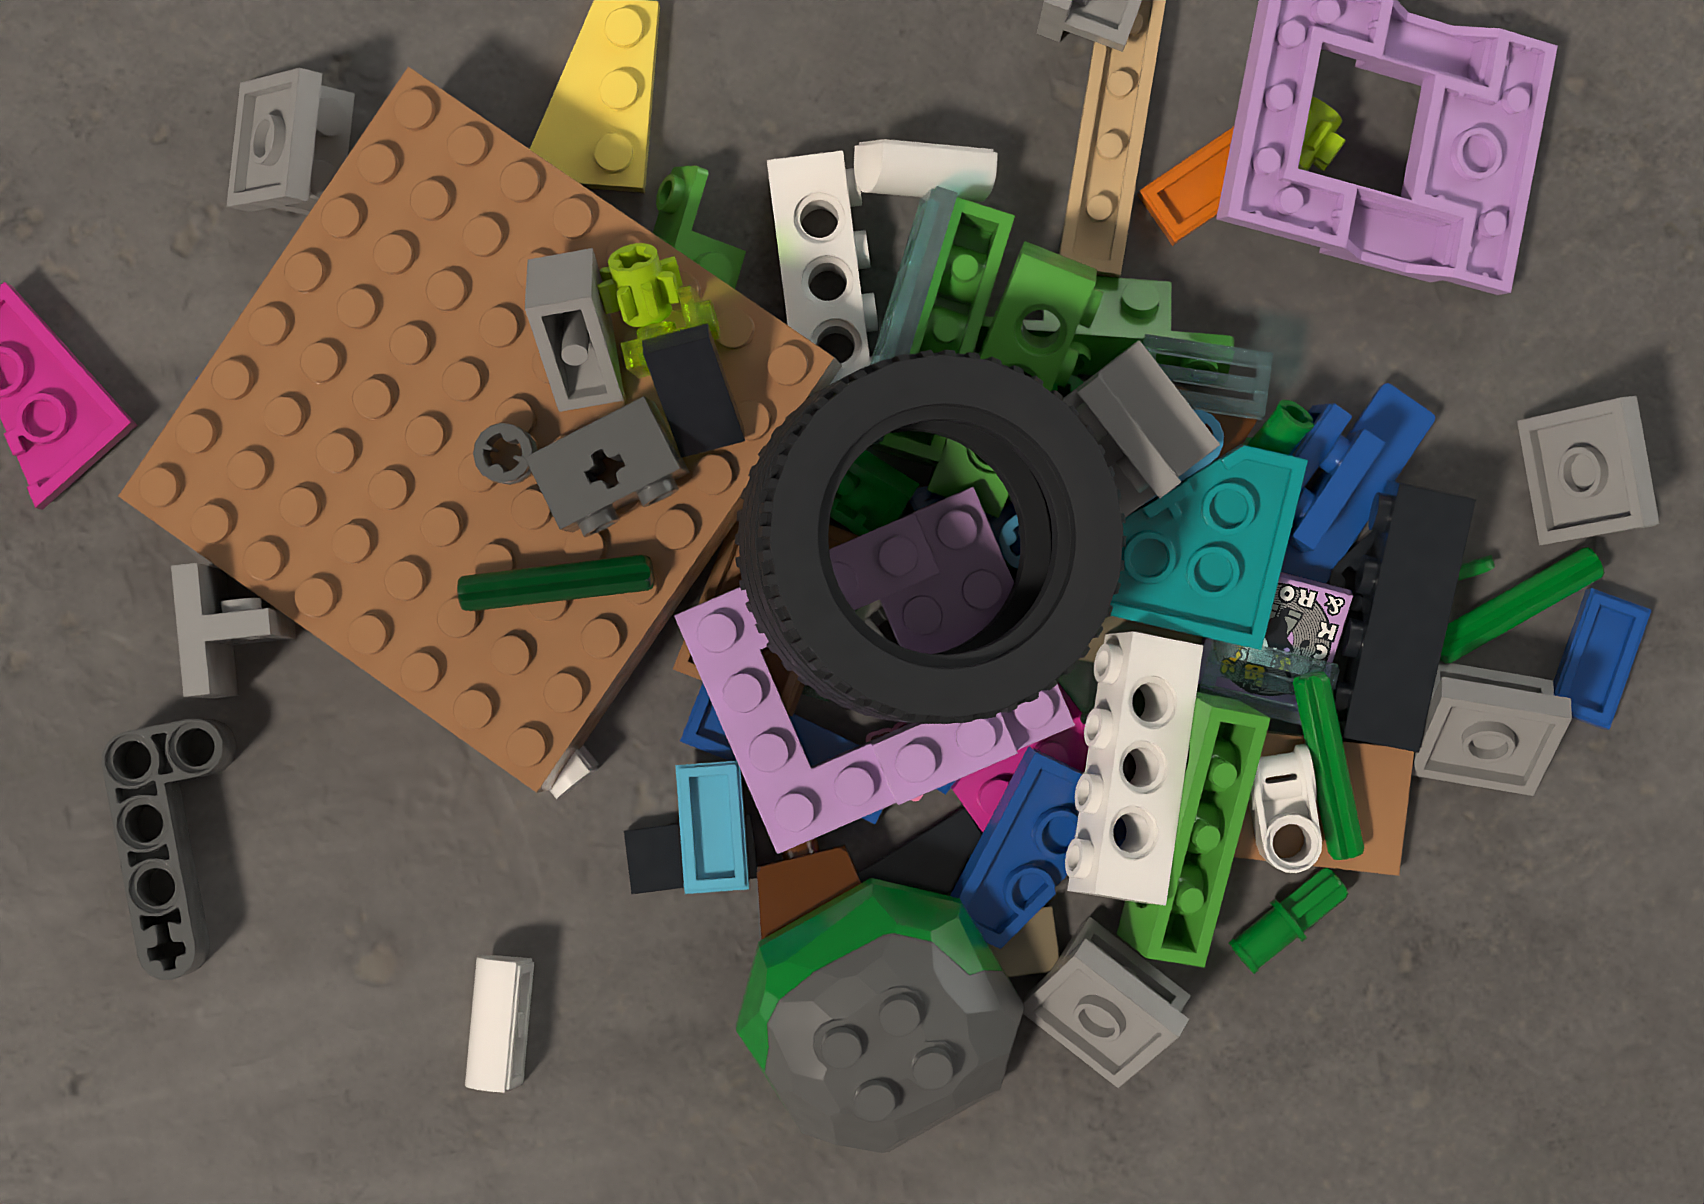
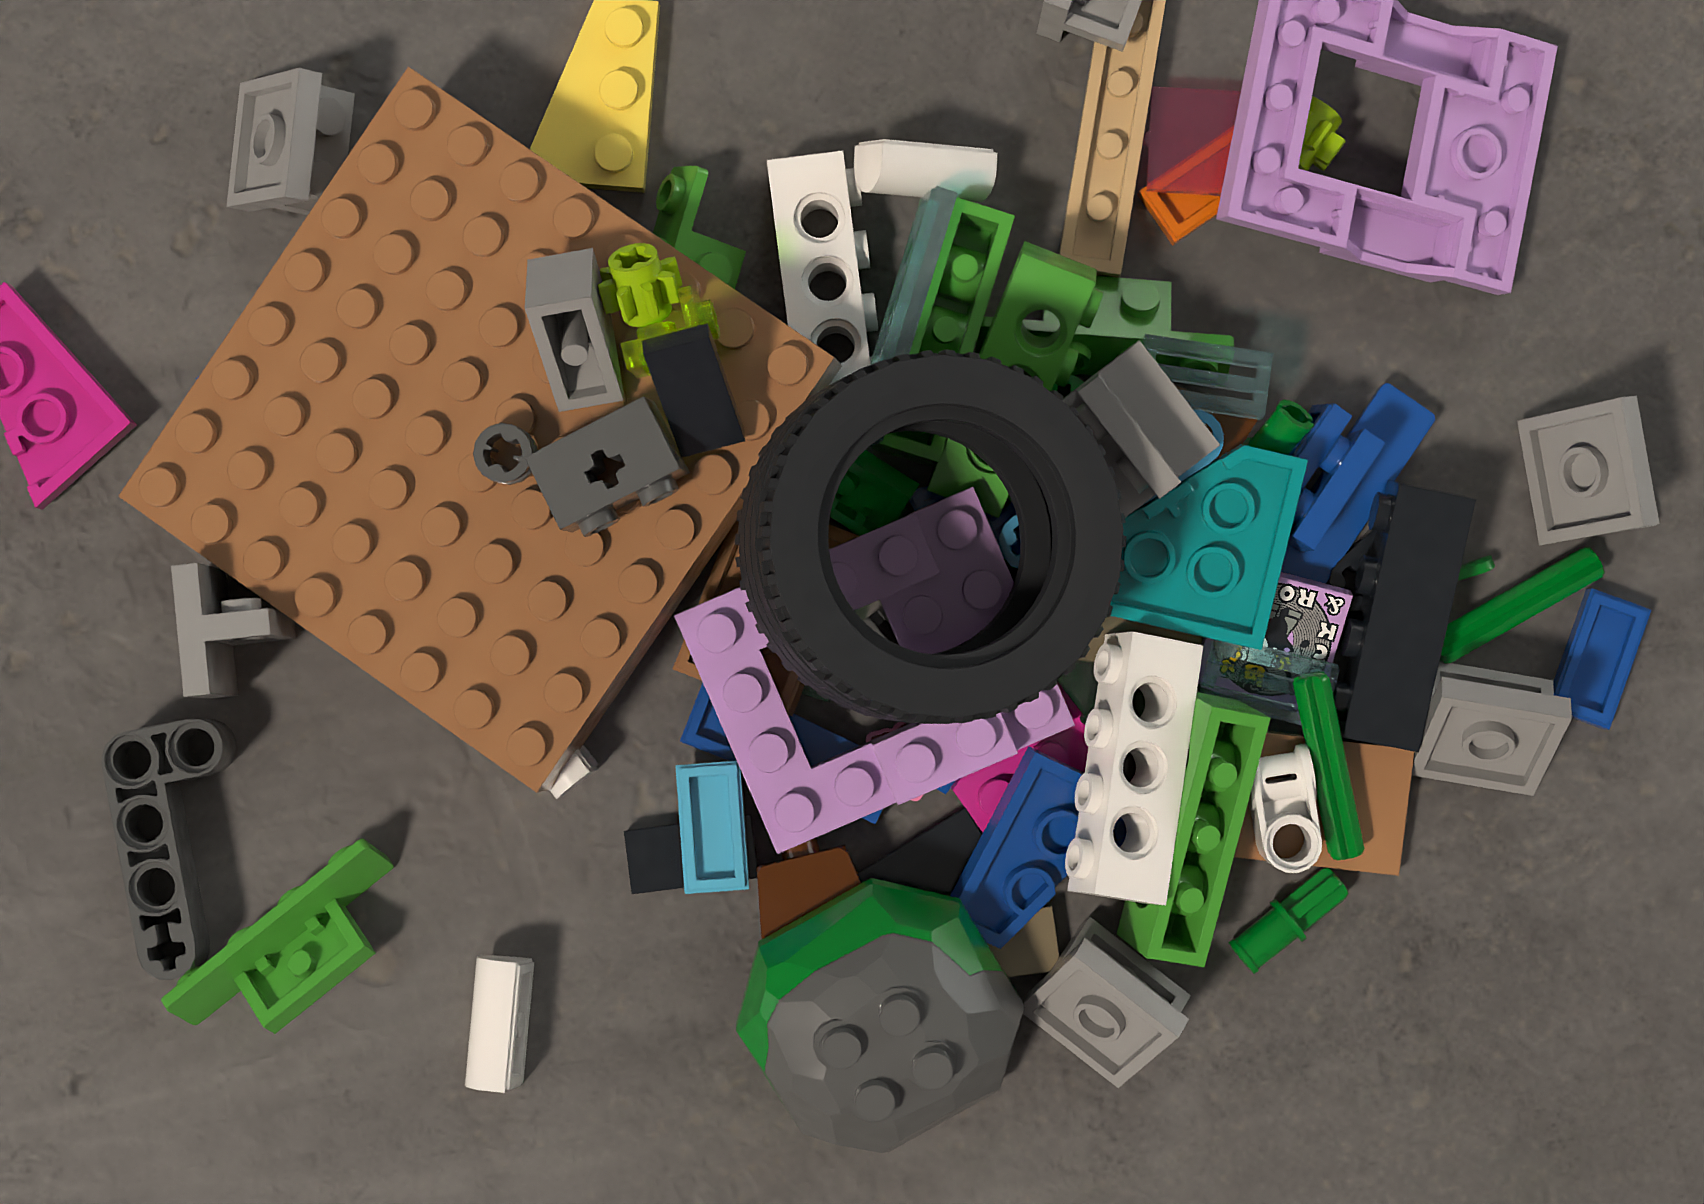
dark green axle [457,554,654,612] -> none
none -> bright green bracket [161,839,393,1034]
none -> clear pink piece [1143,86,1241,196]

